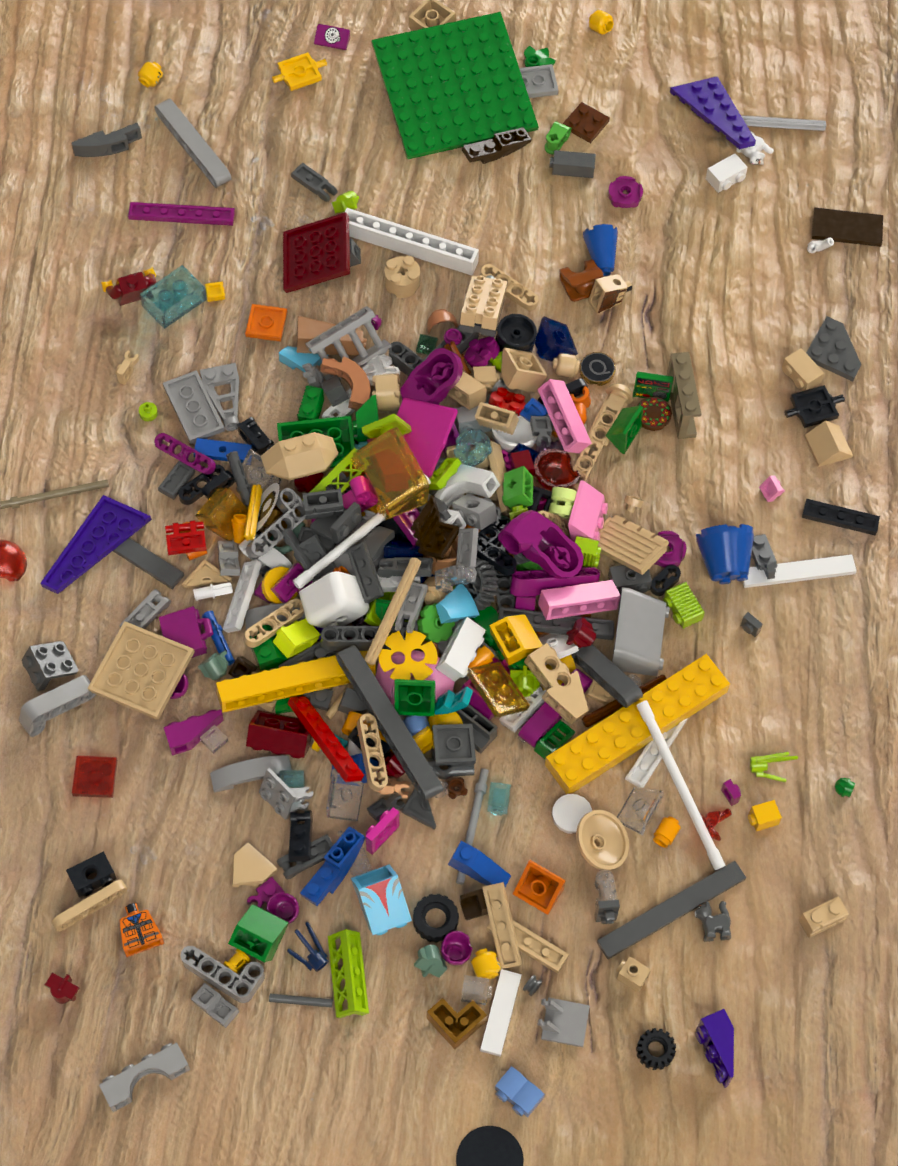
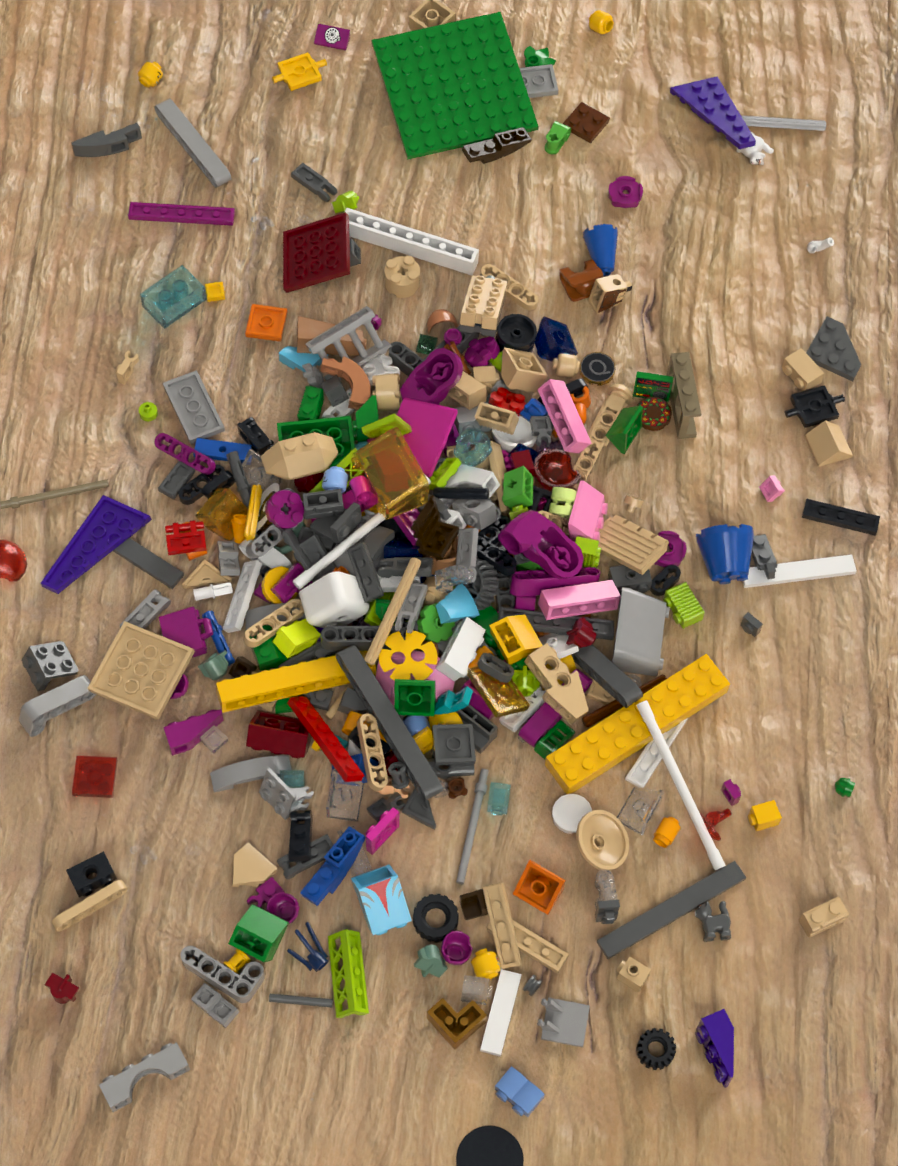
dark red torso [101,267,156,306] -> none
orange torso [120,903,165,957] -> none
light grey plate [200,363,240,431] -> none
blue slope [448,841,511,887] -> none
dark grey brick [549,150,596,178] -> none
white brick [706,154,748,193] -> none
lime plant [750,752,798,782] -> none
dark brown tile [812,207,883,247] -> none
none -> magenta plate [265,490,304,529]
none -> light blue head [322,466,348,493]
none -> dark grey bush [388,762,410,789]
none -> black axle [433,487,489,499]
none -> dark grey beam [477,653,515,683]

